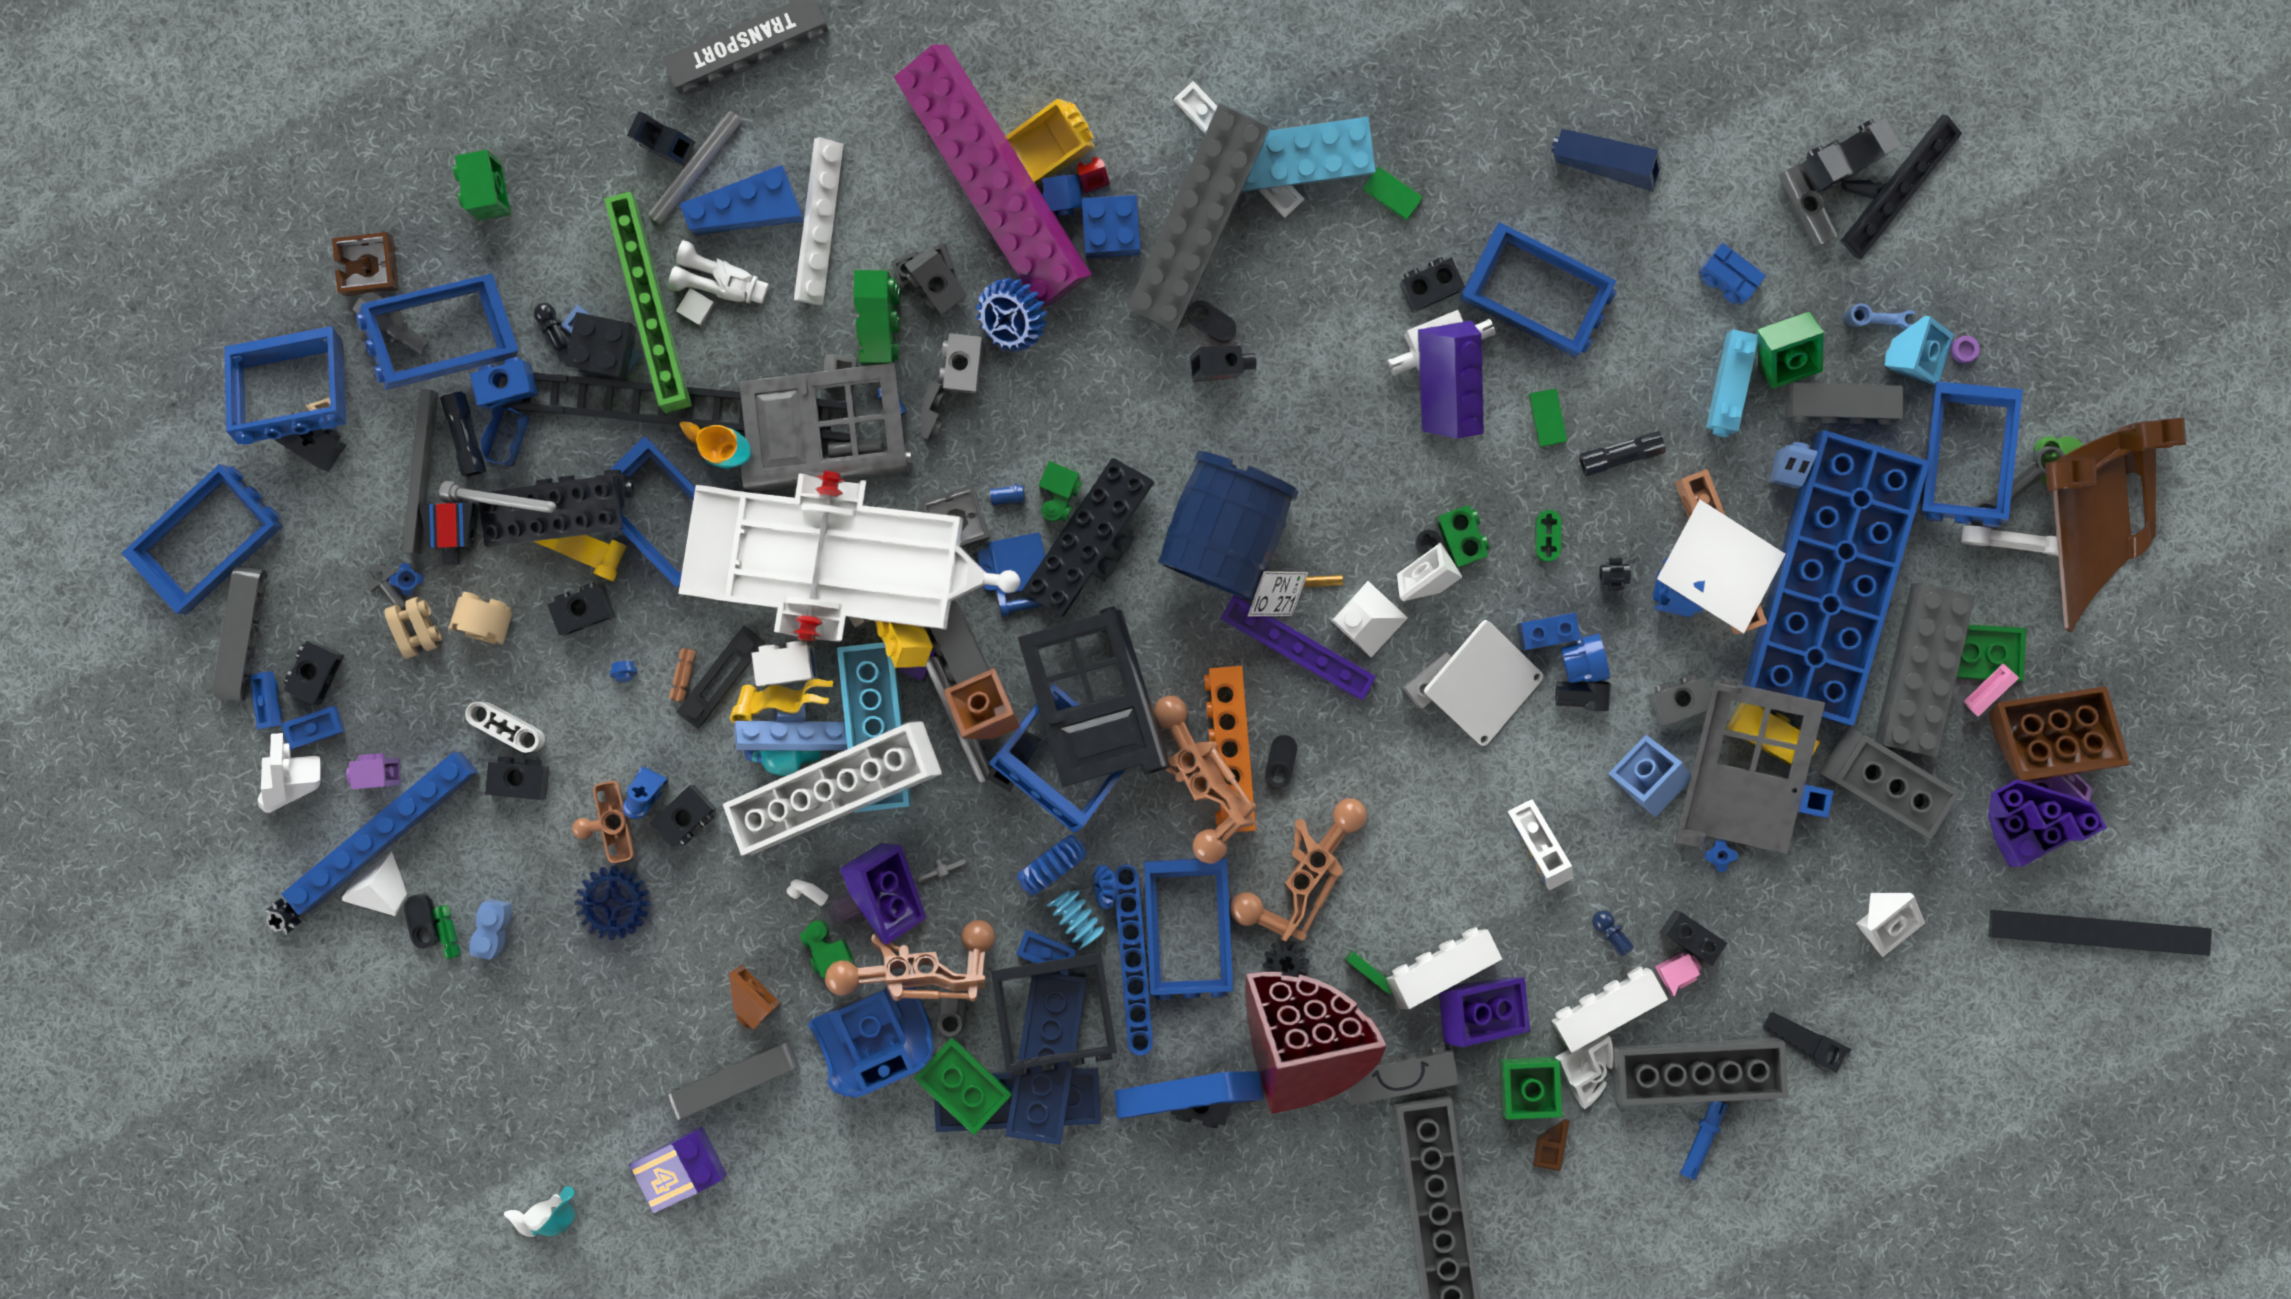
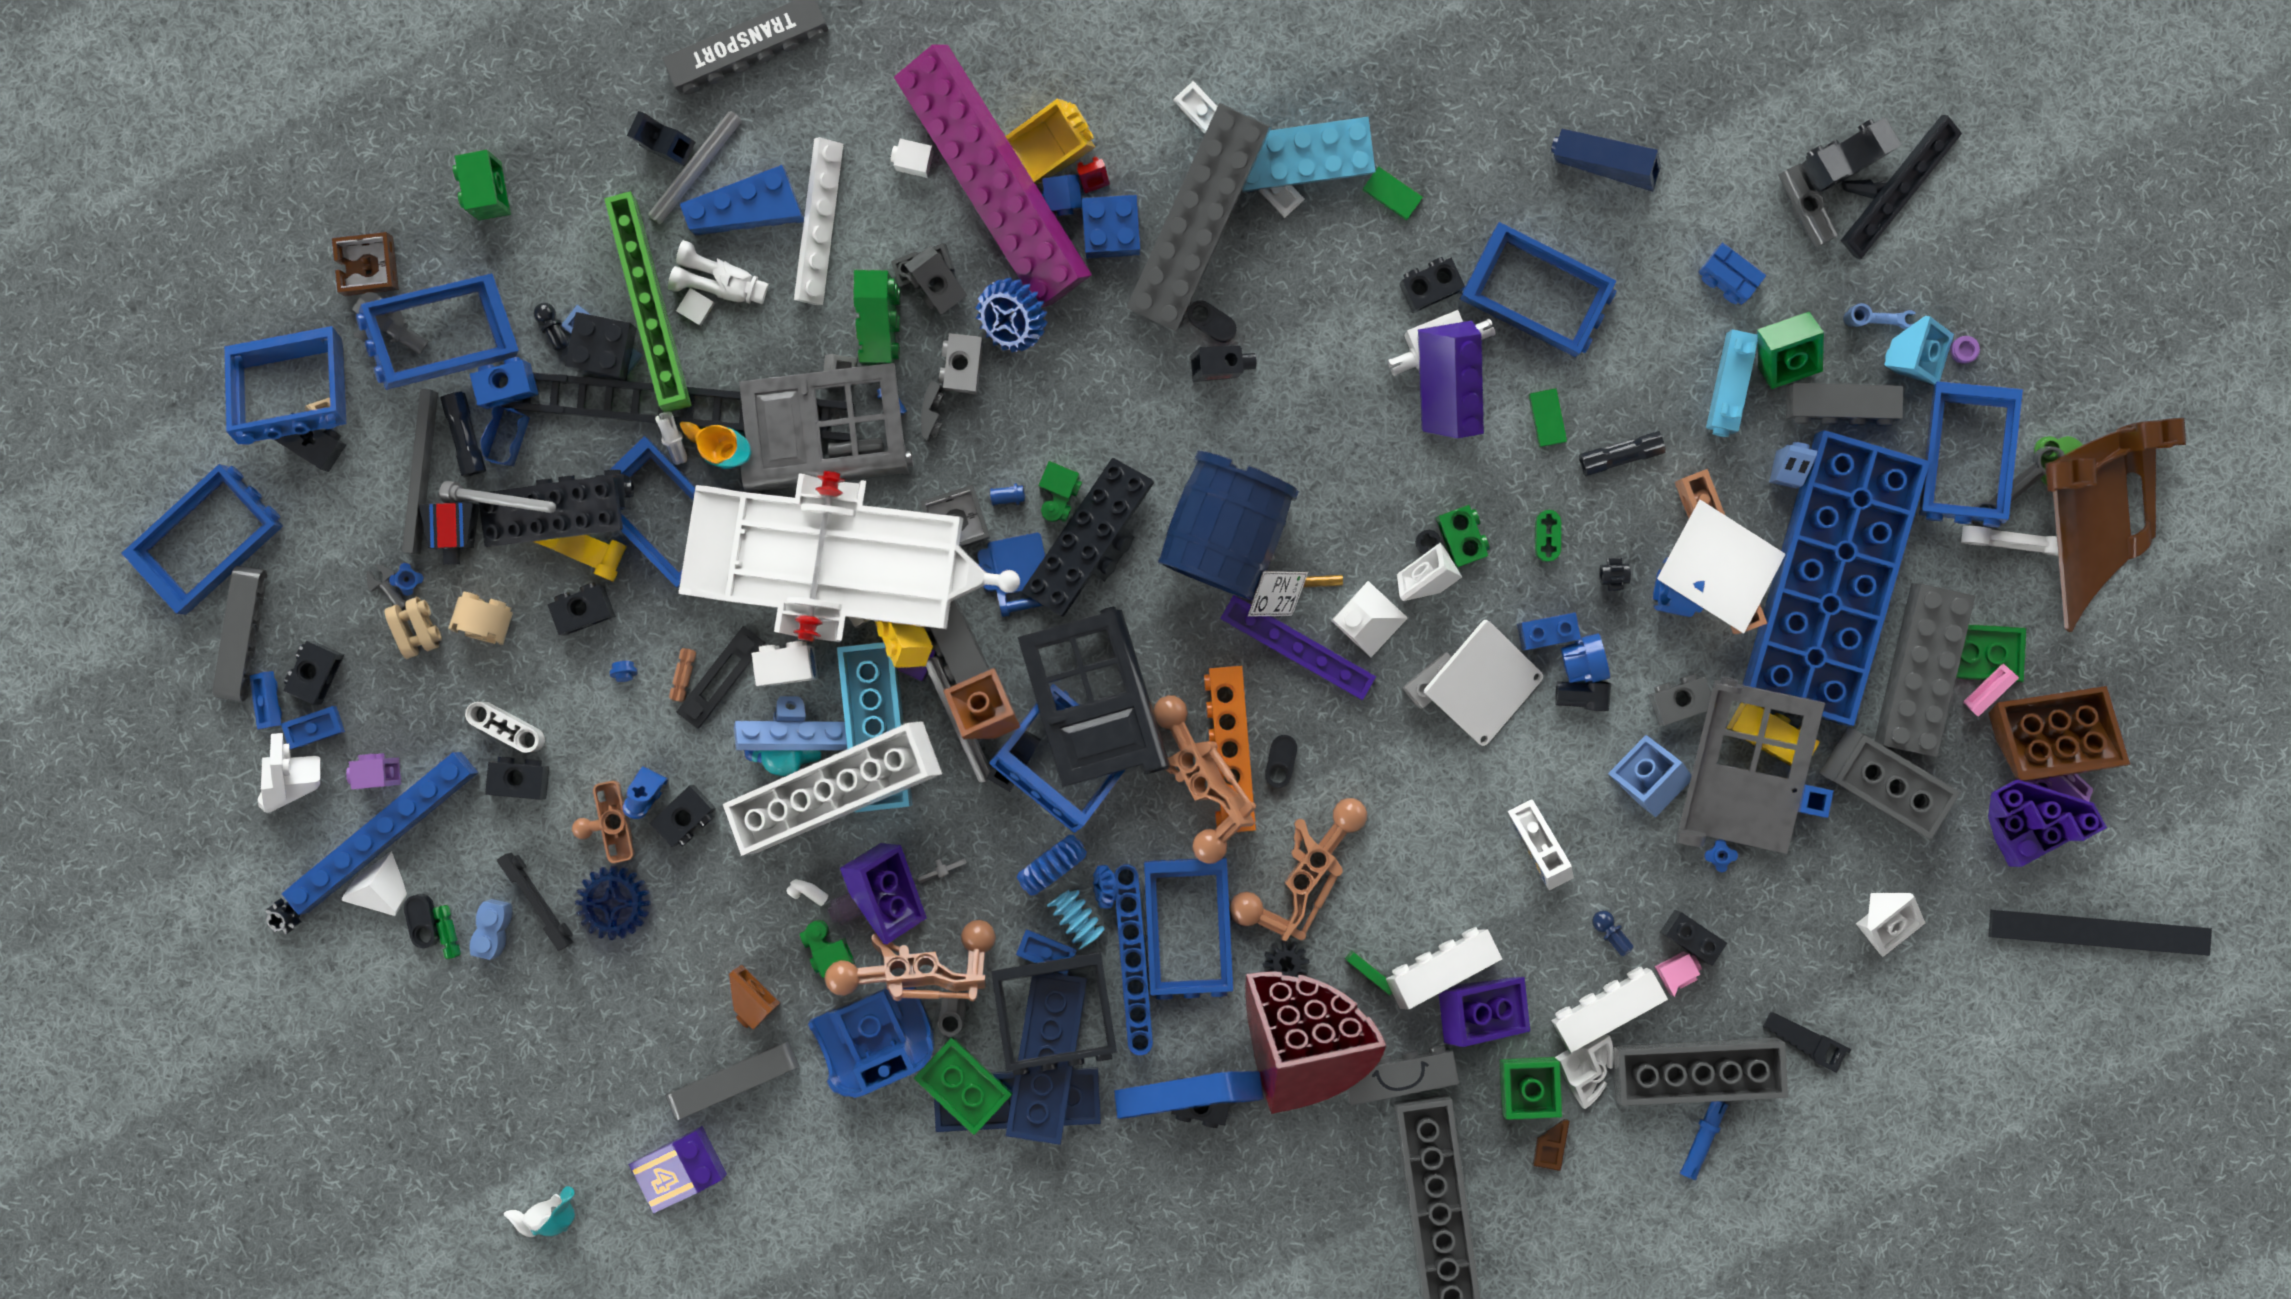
yellow flag [730,679,834,724] -> none
none -> black container [496,852,573,951]
none -> white axle [655,412,687,465]
none -> white brick [891,139,934,178]

